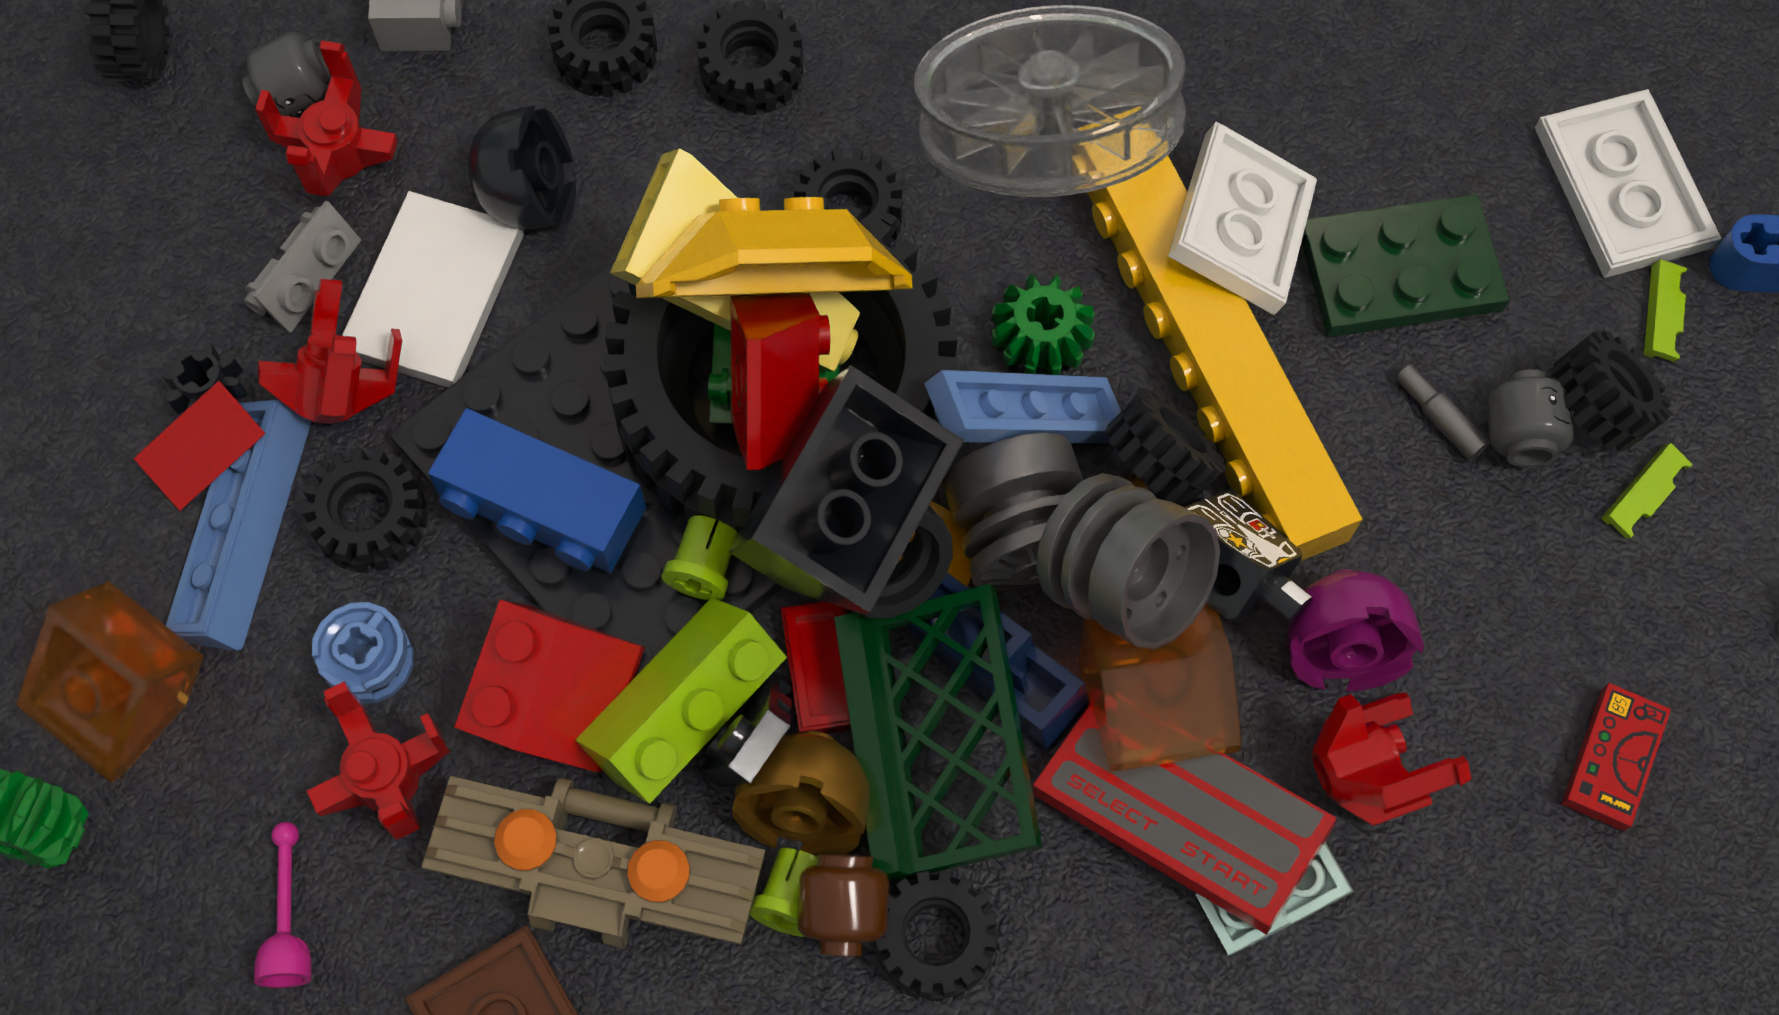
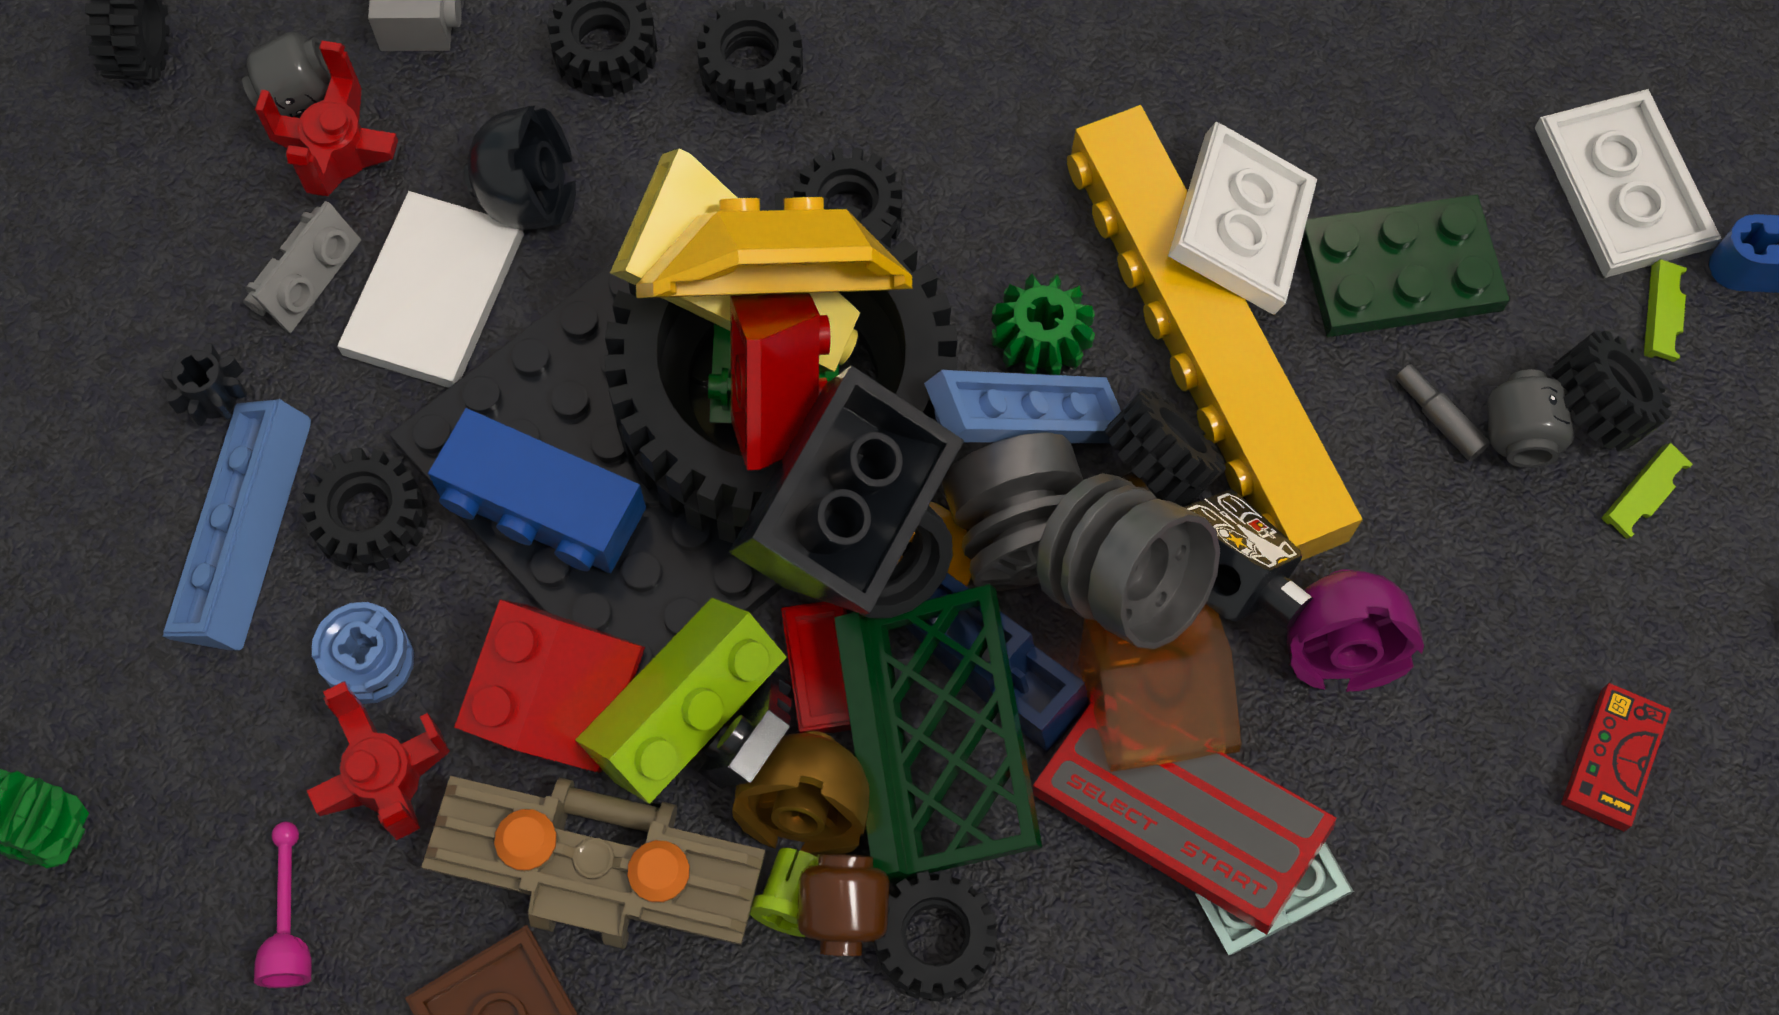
clear orange slope [16,581,204,782] -> none
red sticker [133,381,266,511] -> none
red piece [257,279,403,424] -> none
lime bush [662,516,738,600] -> none
clear wheel [914,5,1186,197] -> none
red piece [1312,692,1471,826] -> none

